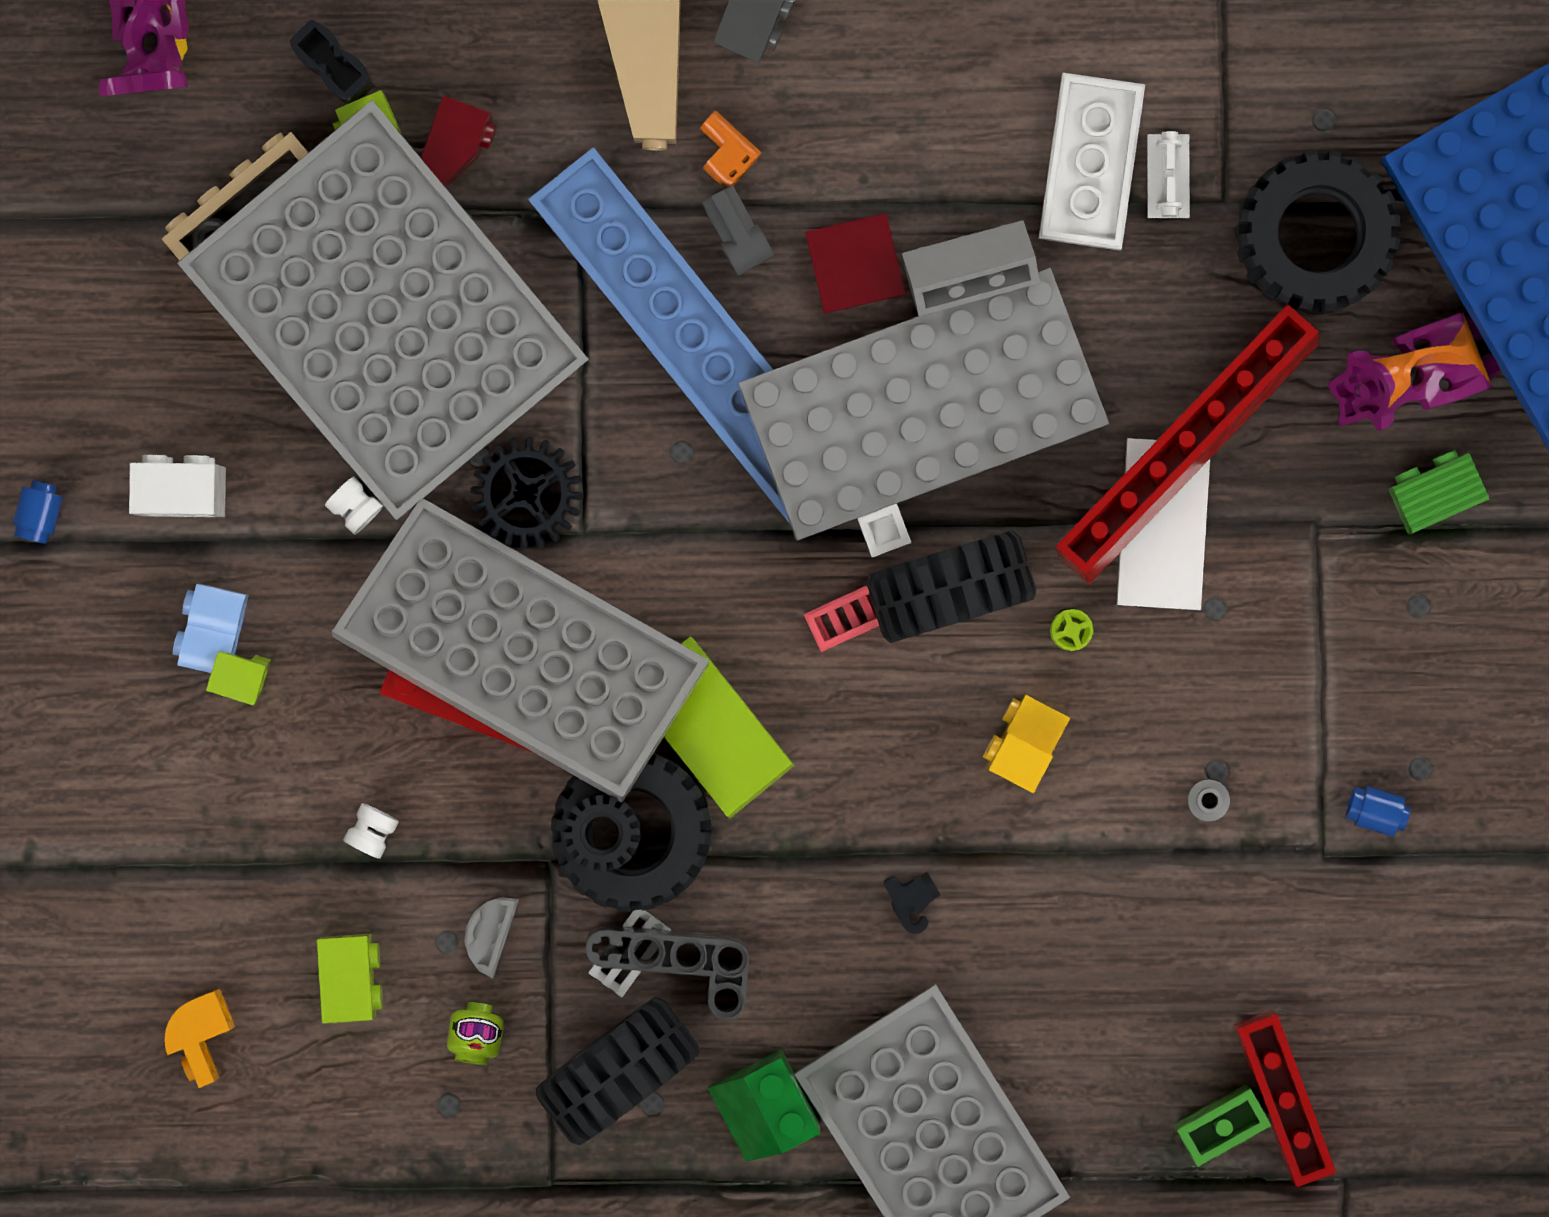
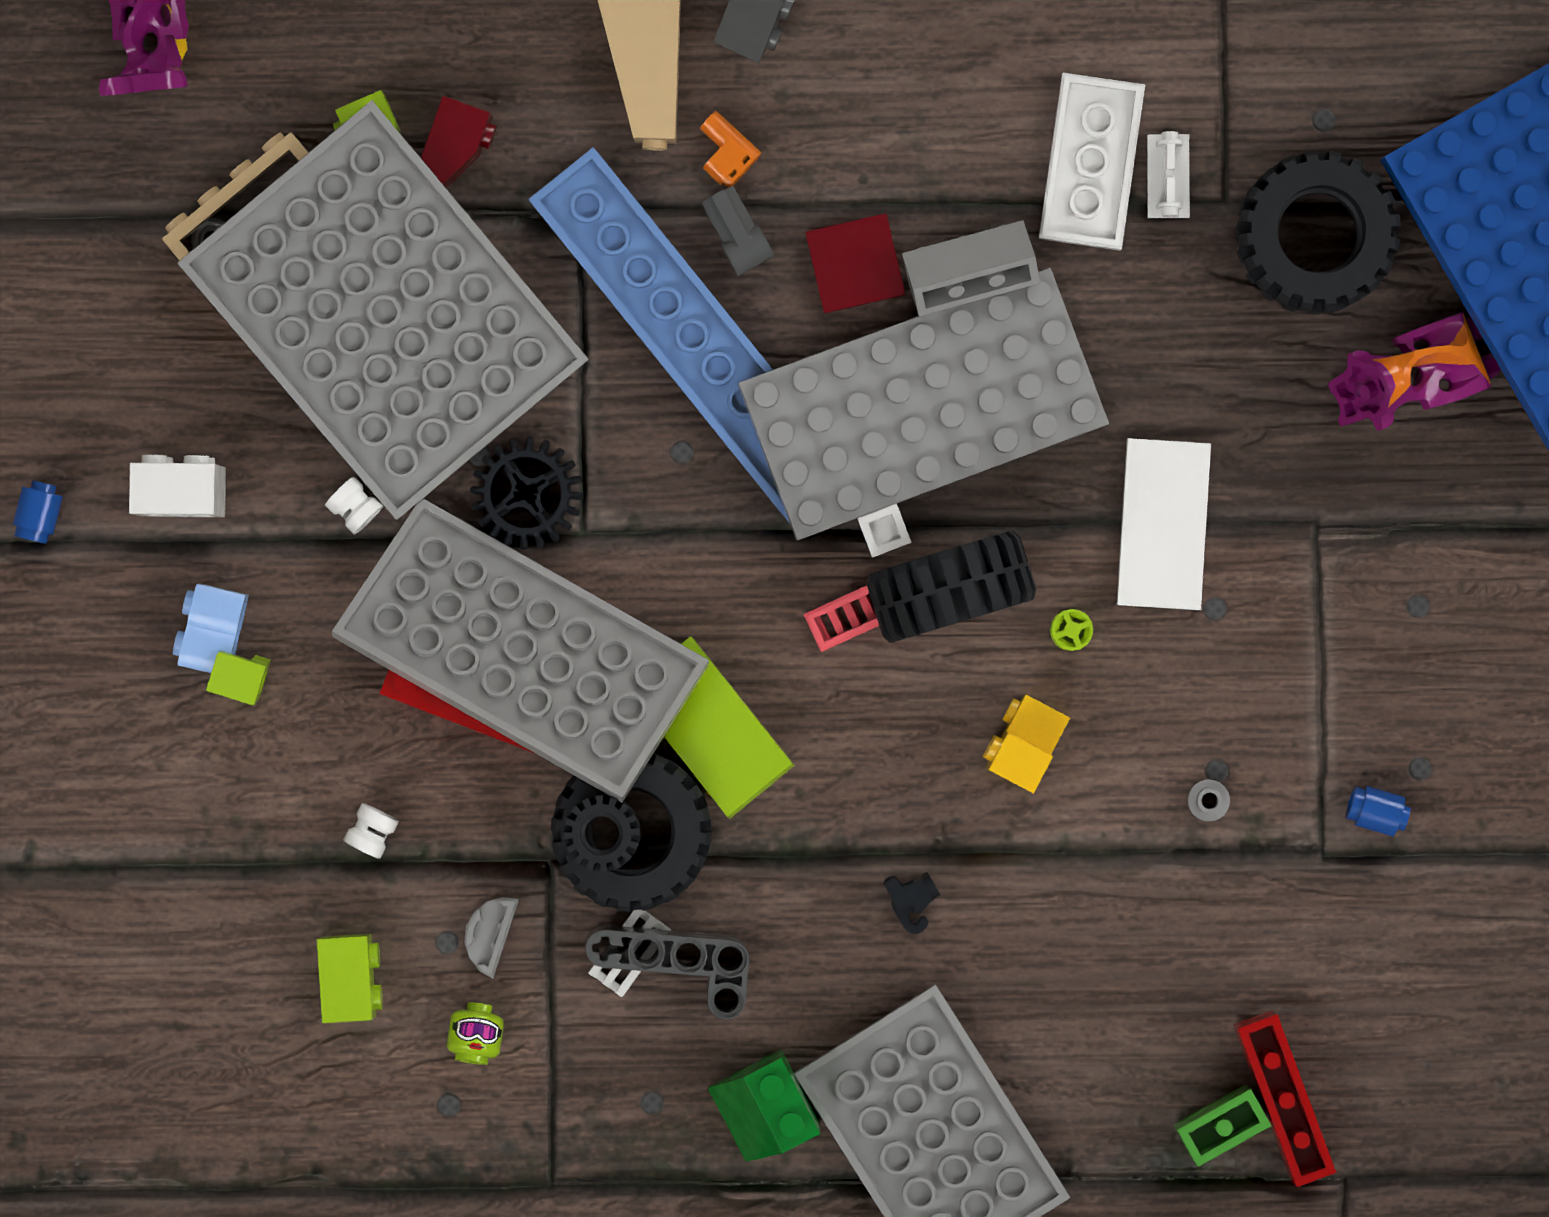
light orange brick [165,988,235,1088] -> none
black brick [290,20,374,104] -> none
black tyre [536,996,699,1146] -> none
red brick [1055,304,1319,585] -> none
bright green brick [1388,450,1489,534] -> none

